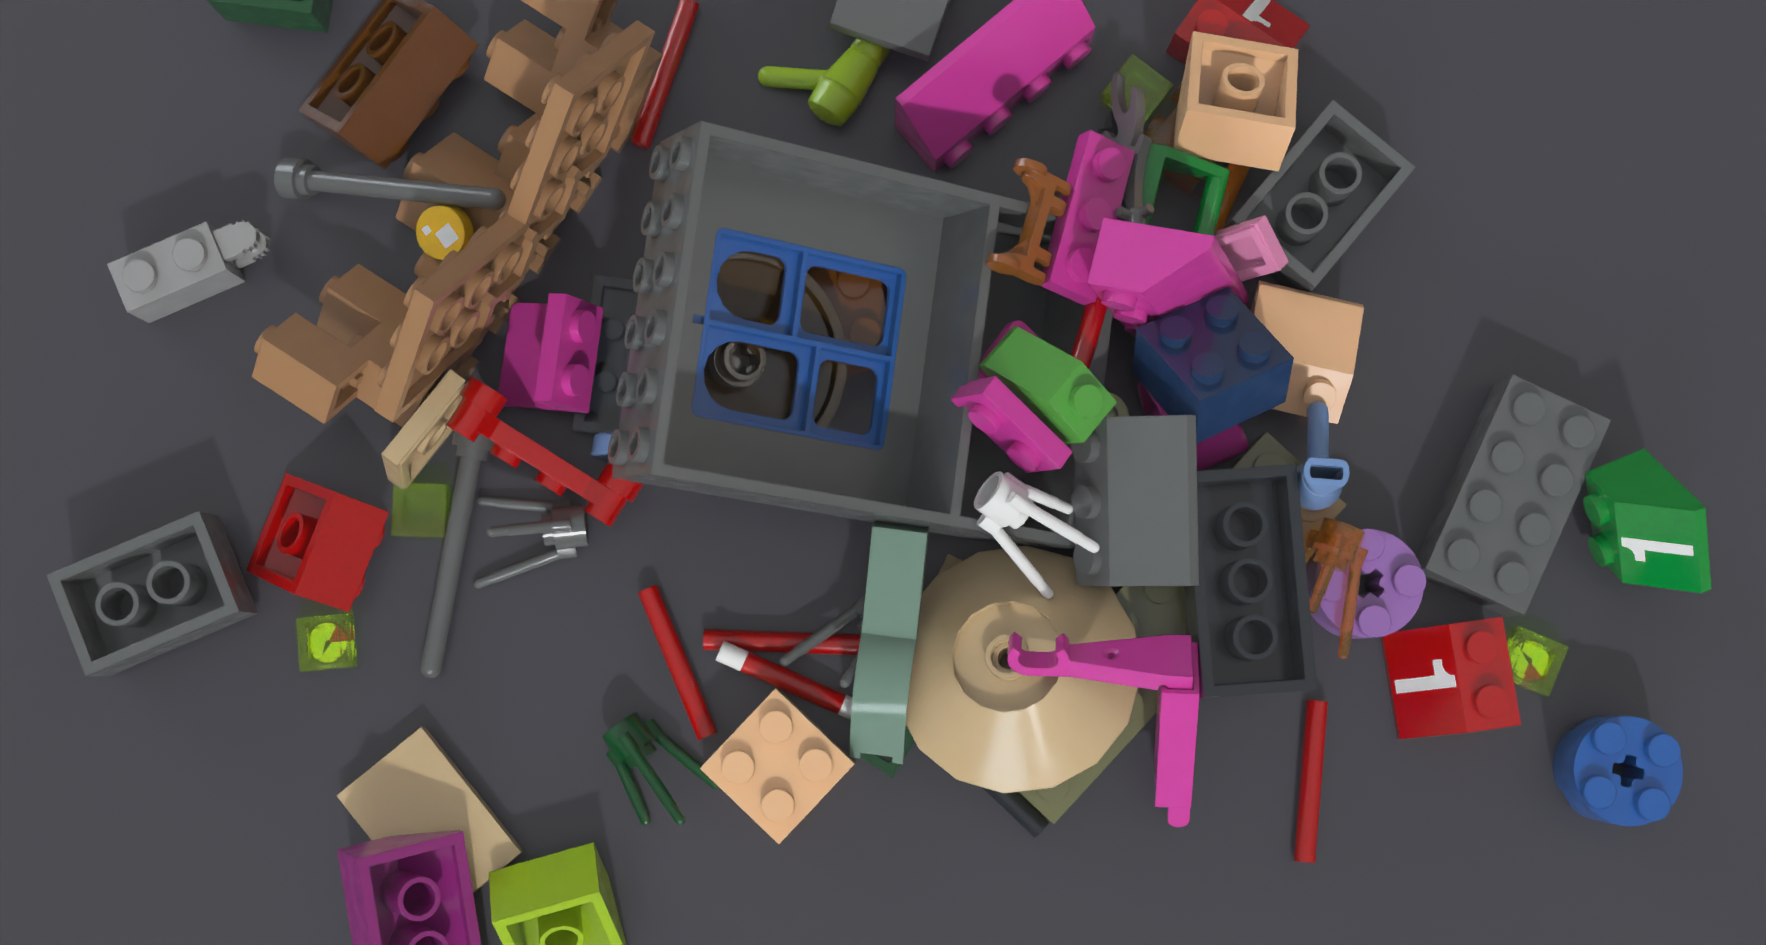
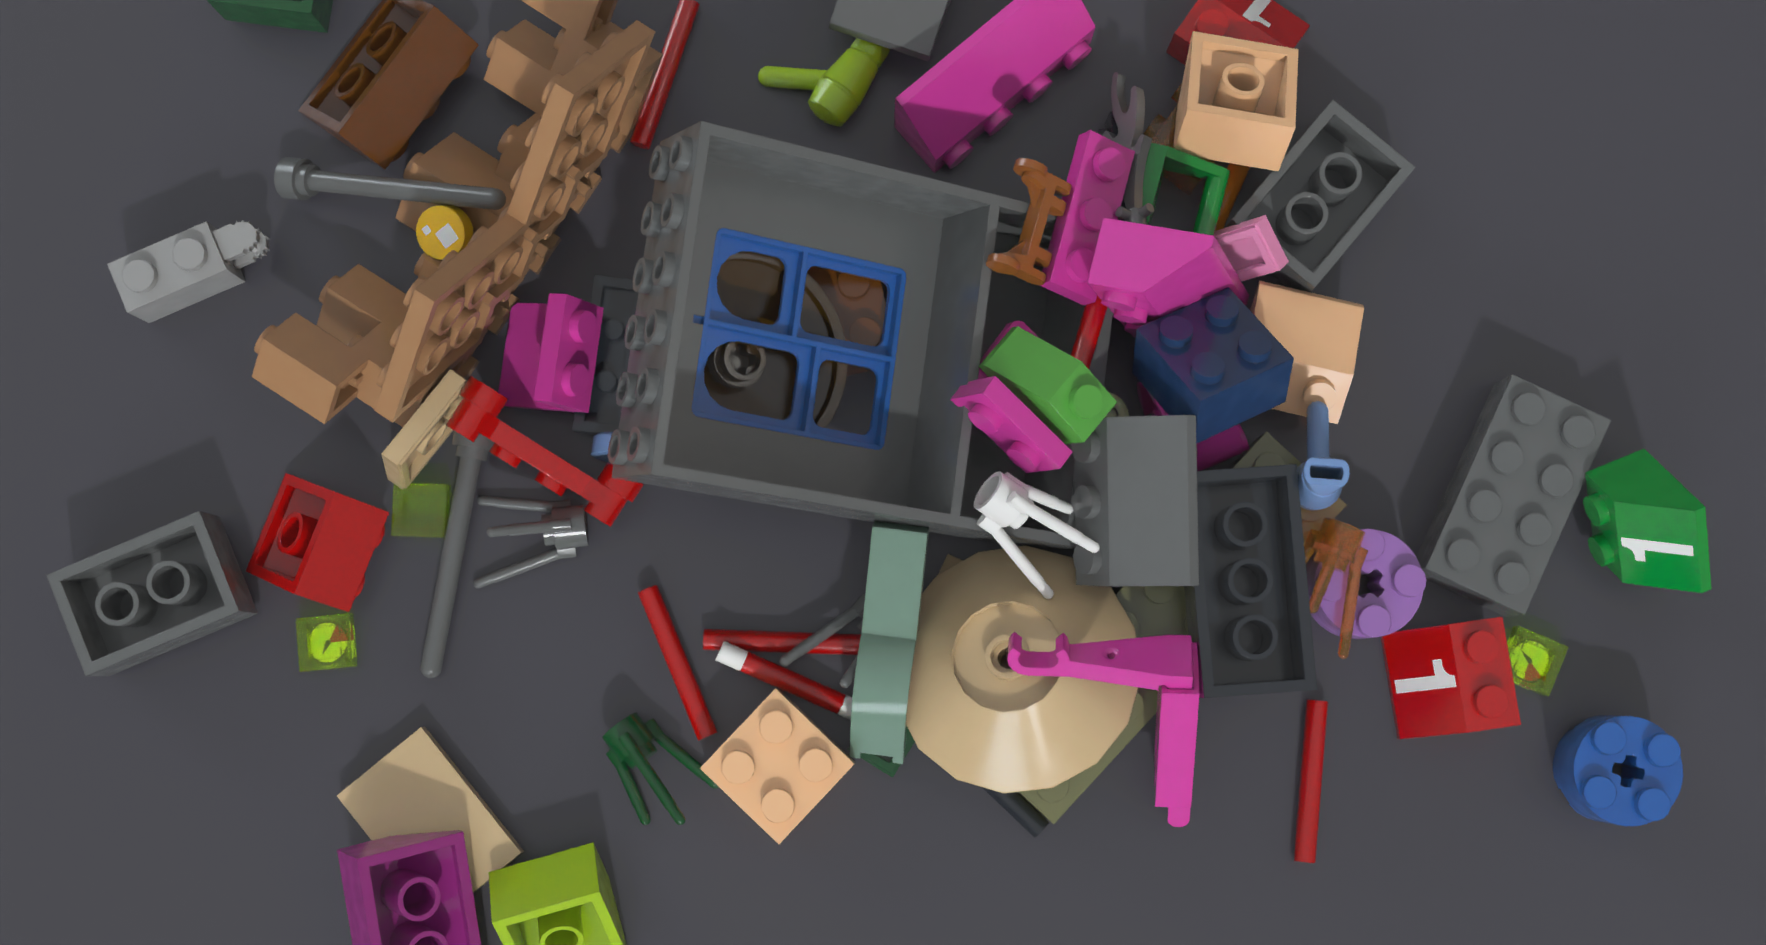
clear neon green tile [1099,54,1174,124] -> none

